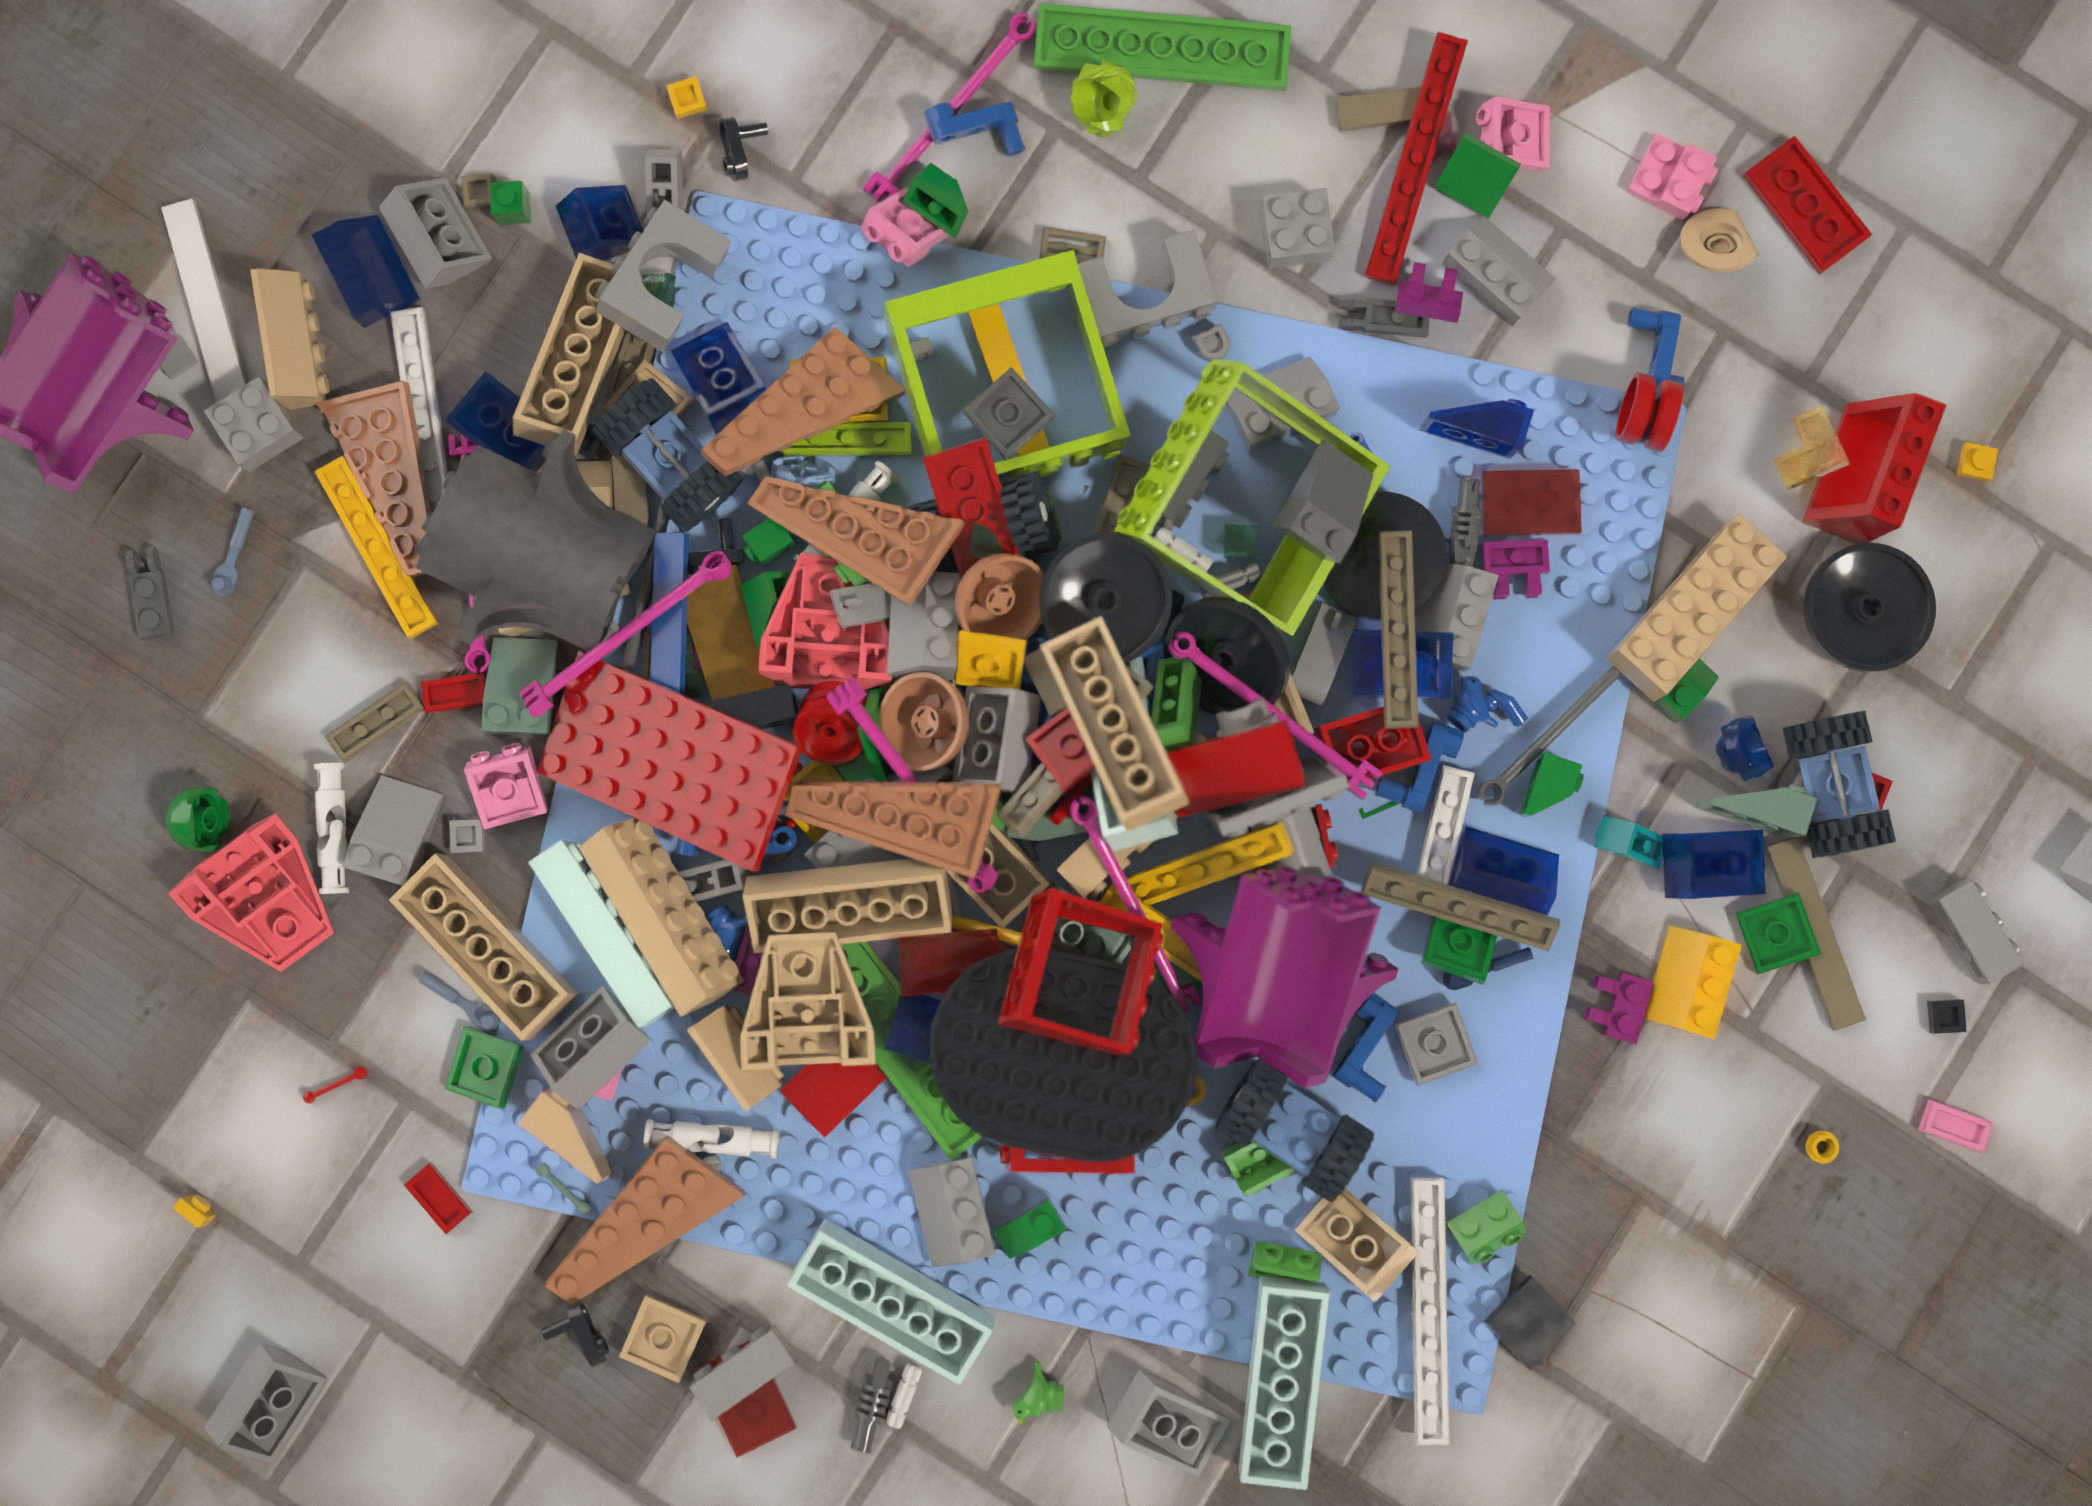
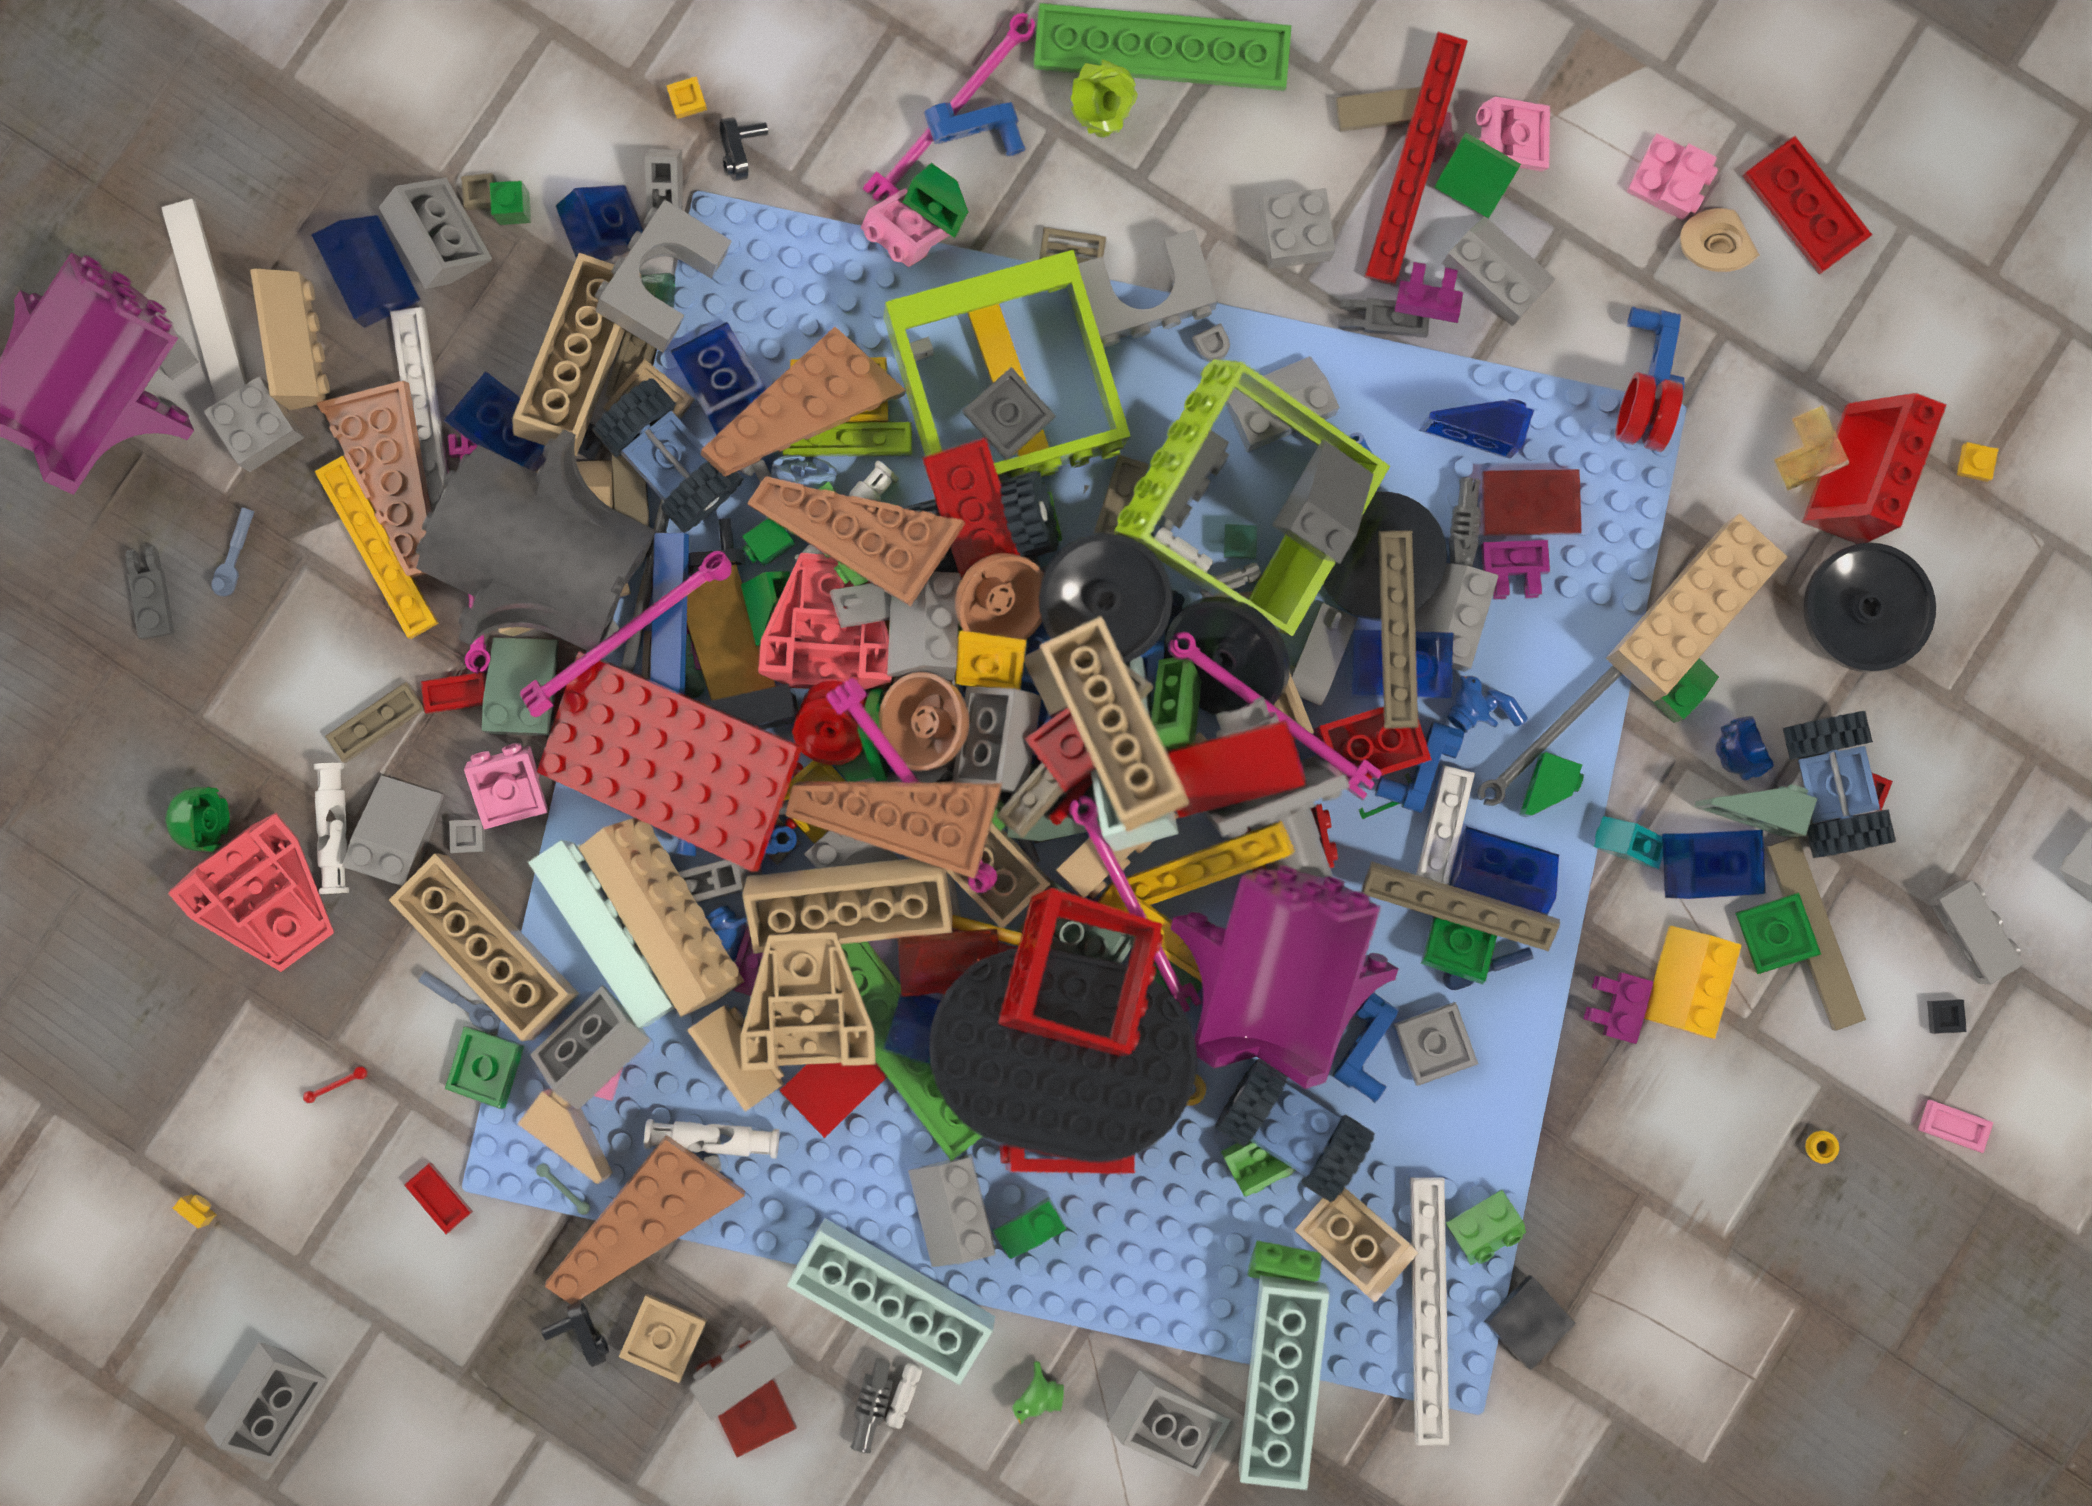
tile [969,522,1003,558] -> none

